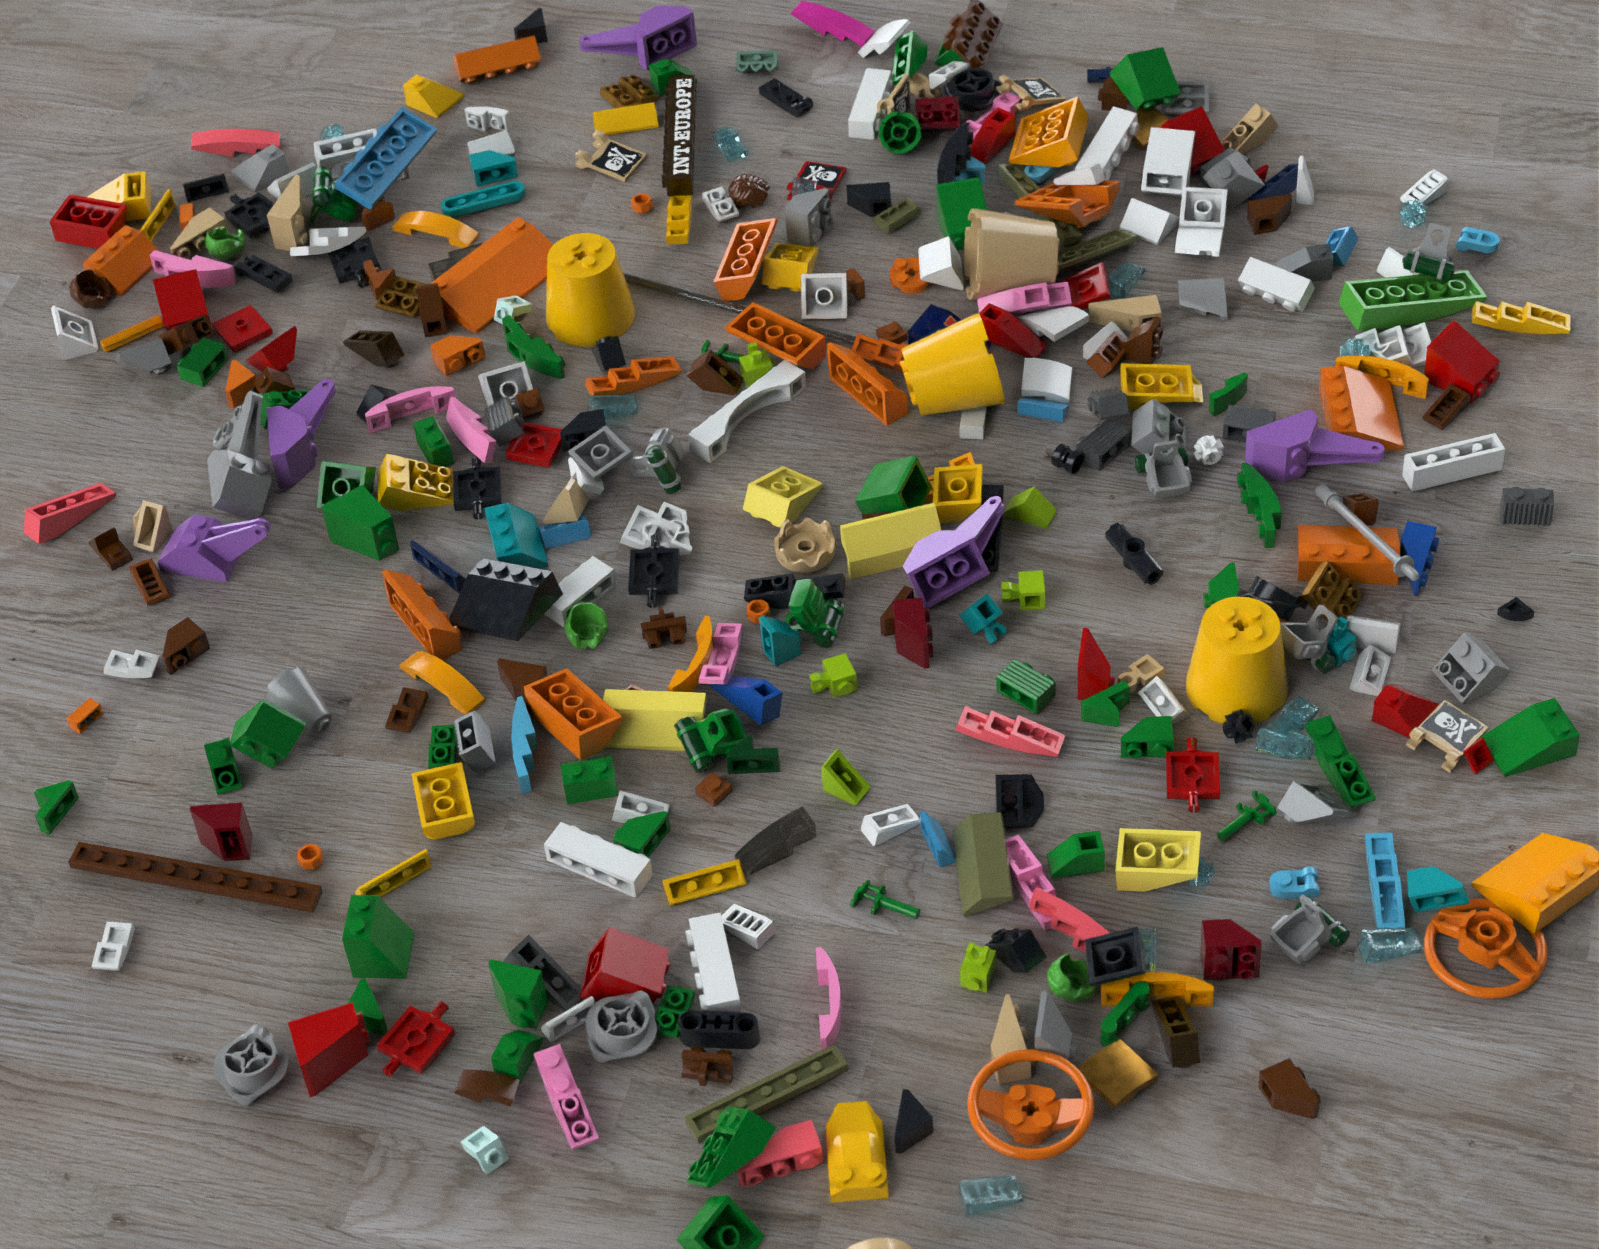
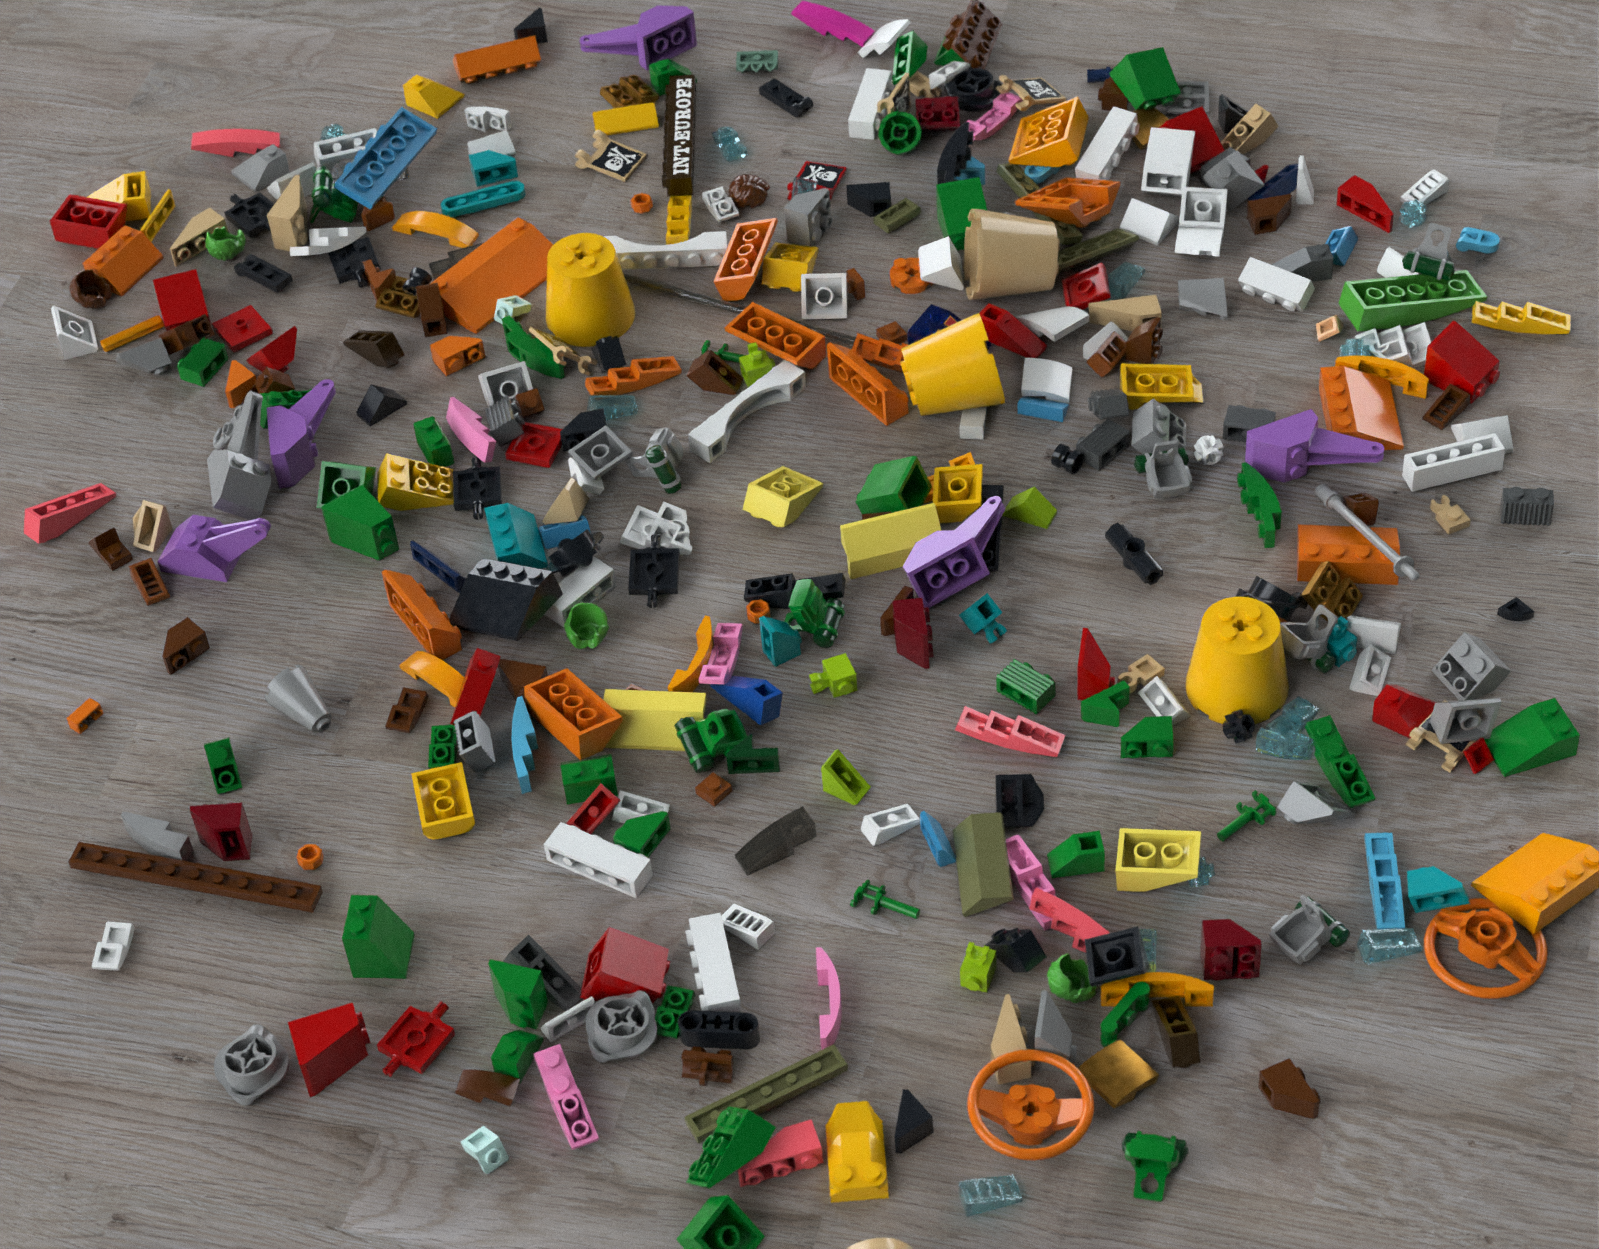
green slope [34,780,79,835] -> none
white slope [104,650,160,678] -> none
bright pink slope [150,250,237,287] -> none
orange piece [180,203,195,231] -> none
black slope [183,174,229,202] -> none
green slope [230,699,306,769] -> none
green slope [347,978,388,1036] -> none
yellow slope [355,849,432,897] -> none
bright pink slope [365,386,456,433] -> none
reddish brown hips [641,606,687,649] -> none
yellow slope [662,859,747,906] -> none
tan plate [774,518,836,573] -> none
red slope [969,108,1016,165] -> none
bright pink slope [977,282,1072,317] -> none
lime brick [1001,570,1045,610] -> none
white slope [1054,163,1105,185] -> none
red plate [1166,737,1220,813] -> none
green slope [1203,562,1239,608] -> none
green slope [1209,372,1248,416] -> none
medium azure plate [1269,867,1320,899] -> none
blue slope [1400,521,1440,596] -> none
none -> light grey slope [121,811,194,861]
none -> black wheel [402,267,432,296]
none -> red slope [450,648,501,725]
none -> tan flag [528,327,598,376]
none -> black piece [546,529,604,577]
none -> red slope [567,784,621,834]
none -> white arch [603,231,727,270]
none -> green piece [1121,1131,1189,1202]
none -> black slope [1218,94,1248,134]
none -> light nougat slope [1316,315,1344,342]
none -> red slope [1336,175,1394,233]
none -> tan plate [1430,495,1471,535]
none -> light grey slope [1430,698,1501,744]
none -> white slope [1451,415,1513,454]

